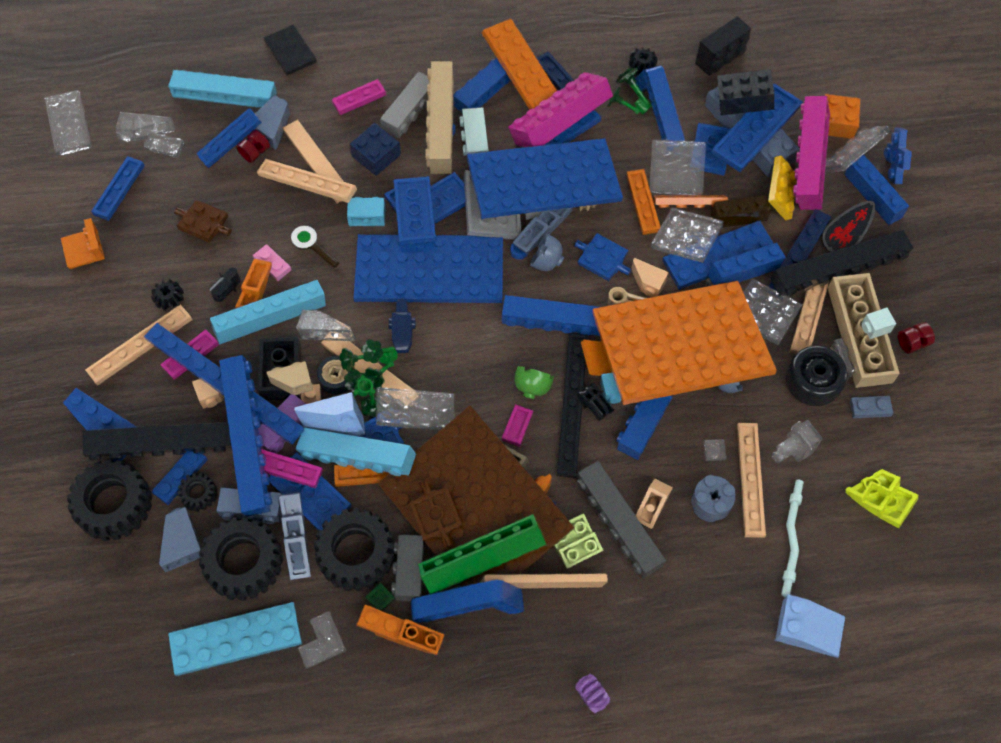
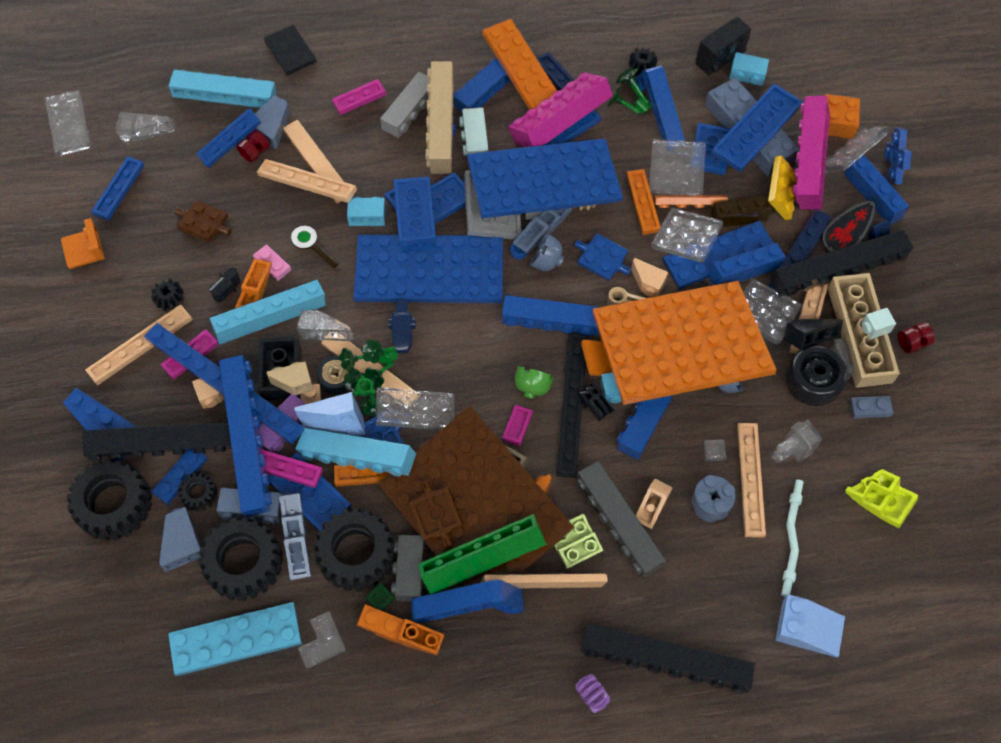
clear plate [144,132,185,158] -> none
dark blue brick [350,123,401,176] -> none
black brick [717,69,775,116] -> none
none -> black brick [581,623,755,694]
none -> medium azure brick [729,52,769,86]
none -> black slope [784,319,843,350]
none -> dark blue slope [868,220,890,240]

